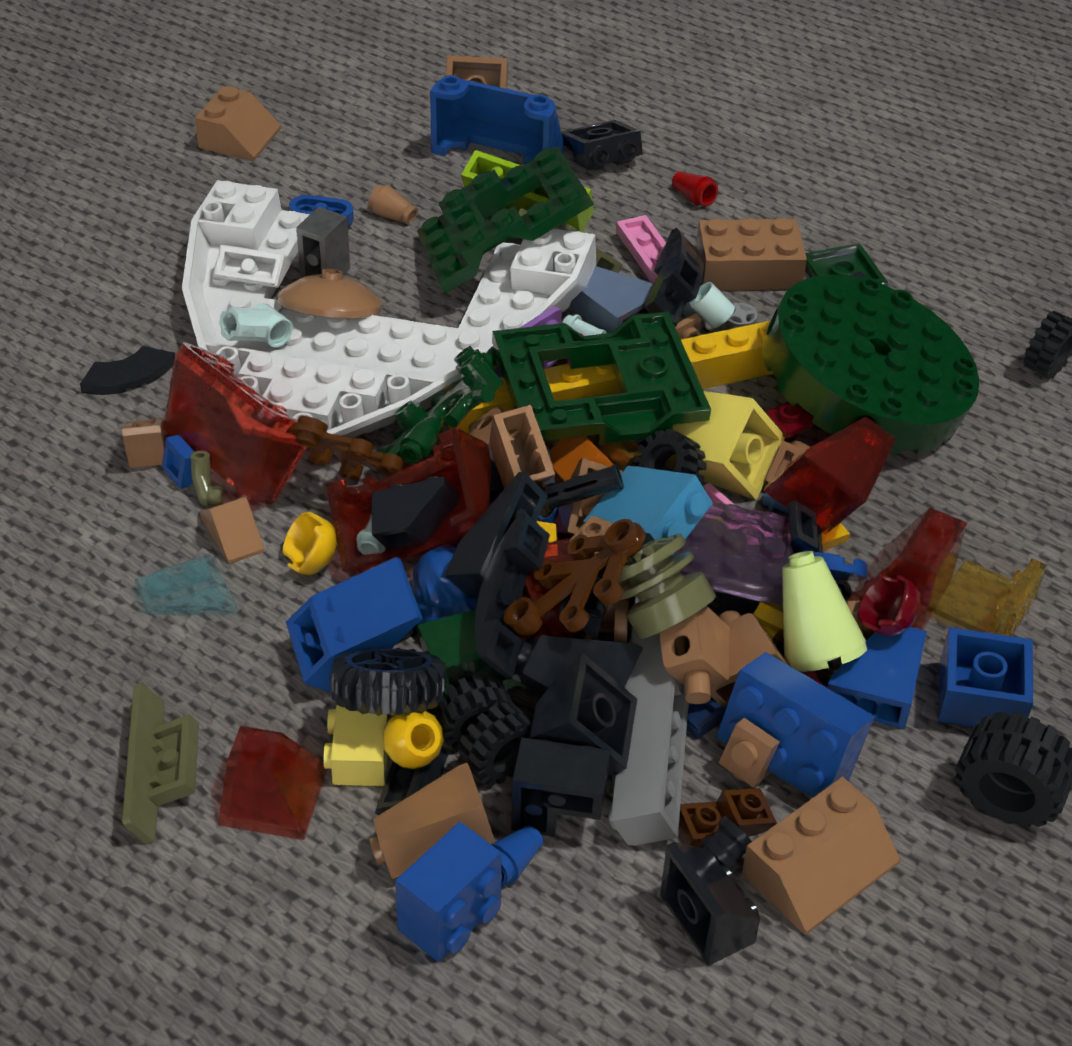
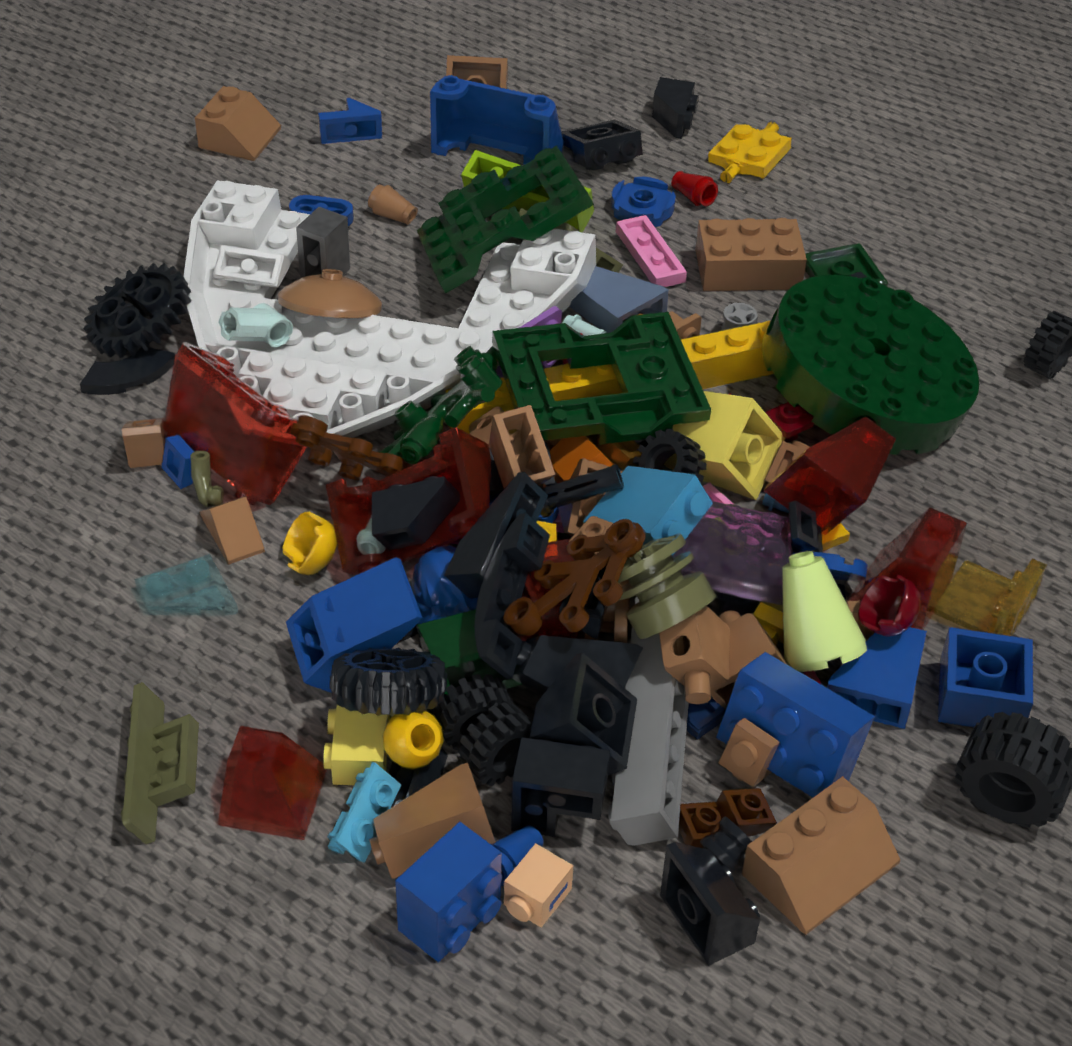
black slope [644,227,704,326] -> none
light aqua piece [682,282,735,328] -> none
none -> black gear [84,263,191,358]
none -> blue slope [318,98,382,144]
none -> medium azure hinge [327,762,401,862]
none -> light nougat brick [504,843,574,927]
none -> blue plate [611,177,676,227]
none -> black slope [652,77,699,139]
none -> yellow plate [708,122,791,183]

